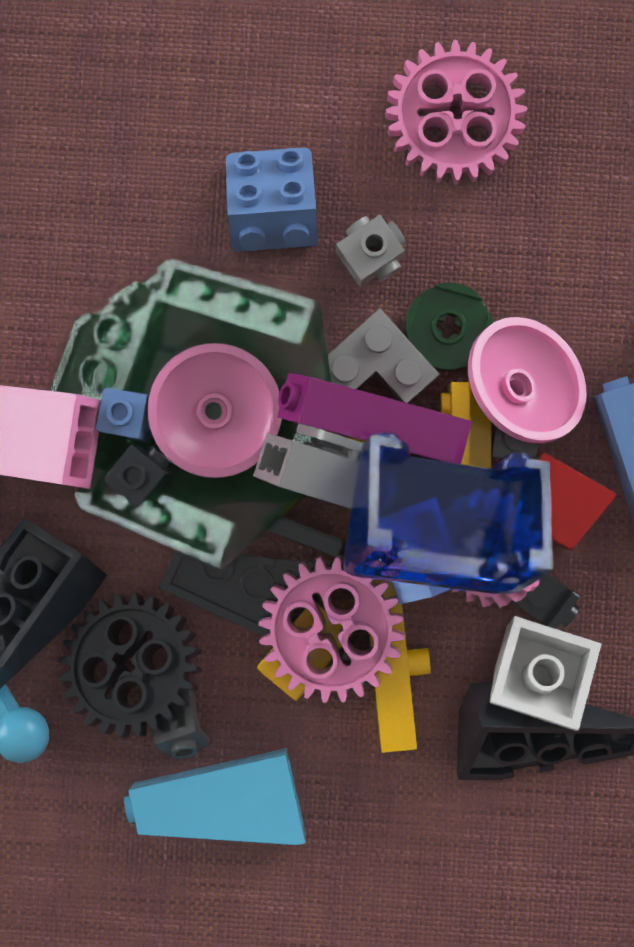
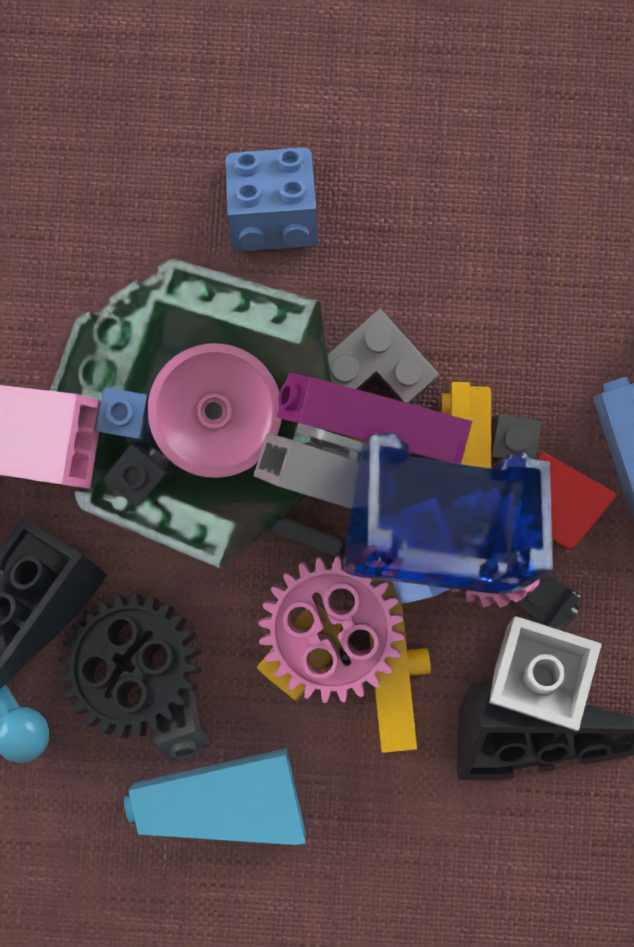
black wing [159,548,315,636] -> none
light grey brick [336,215,406,288] -> none
bright pink gear [385,40,527,185] -> none
dark green plate [405,283,493,371] -> none
bright pink dish [468,317,587,444] -> none

